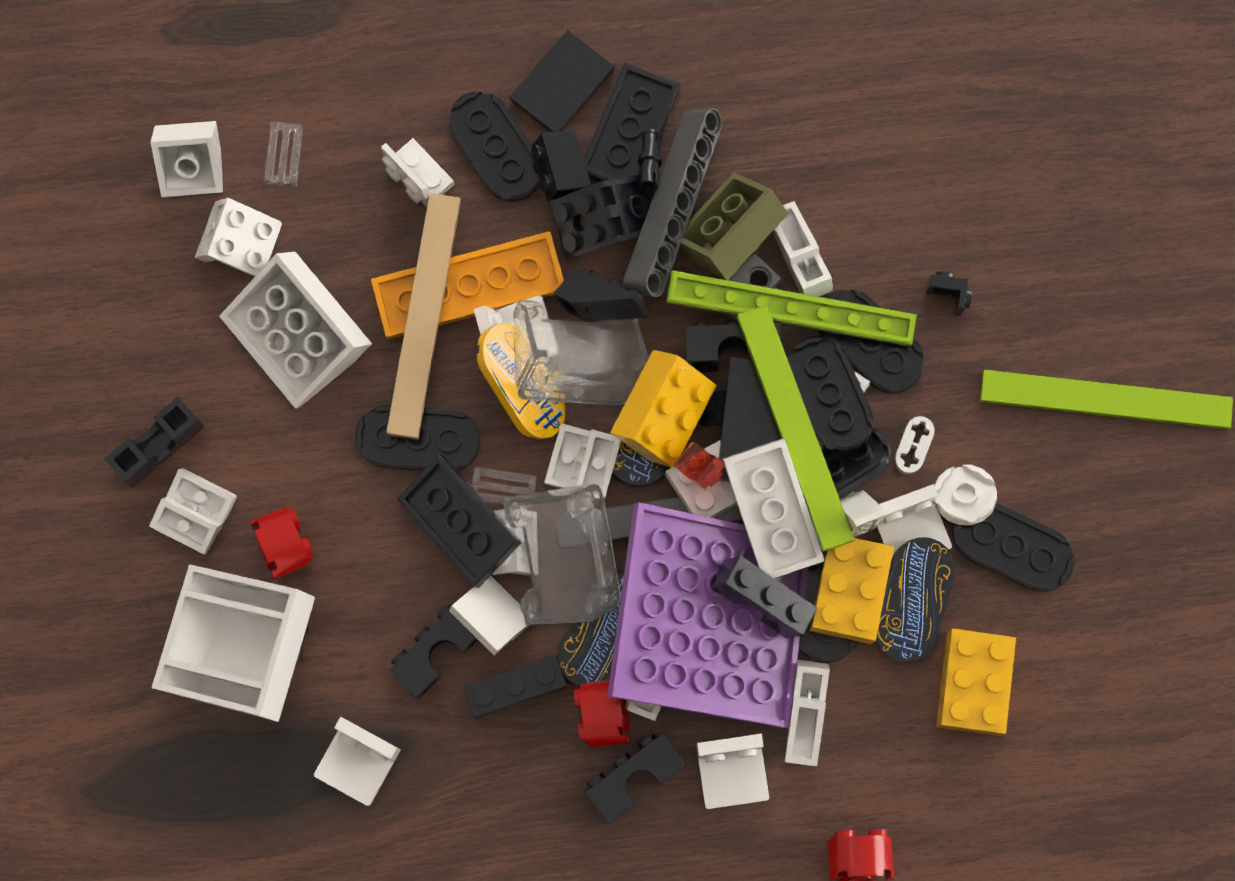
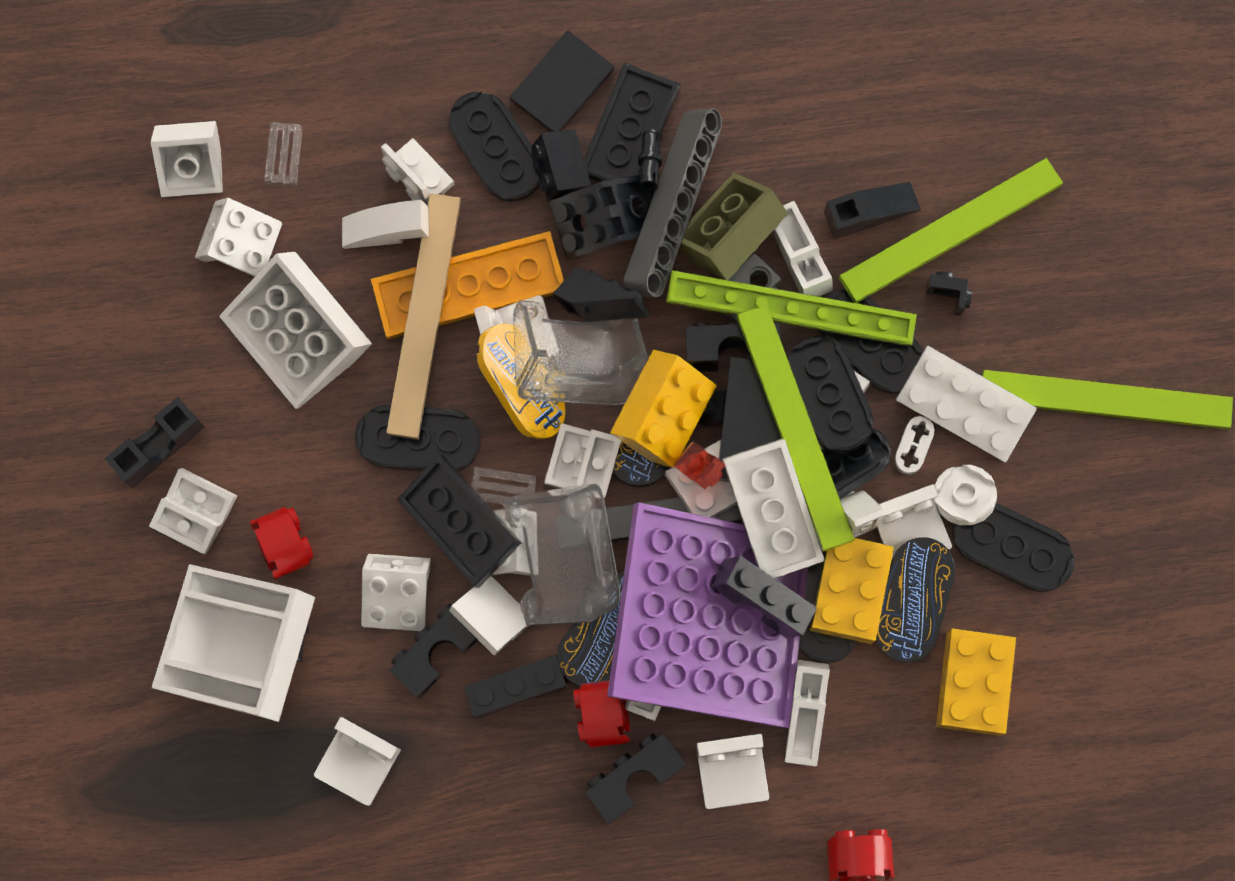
none -> white slope [342,199,429,249]
none -> white bracket [361,554,431,631]
none -> black slope [824,182,921,240]
none -> lime tile [839,158,1063,303]
none -> white plate [896,346,1037,463]

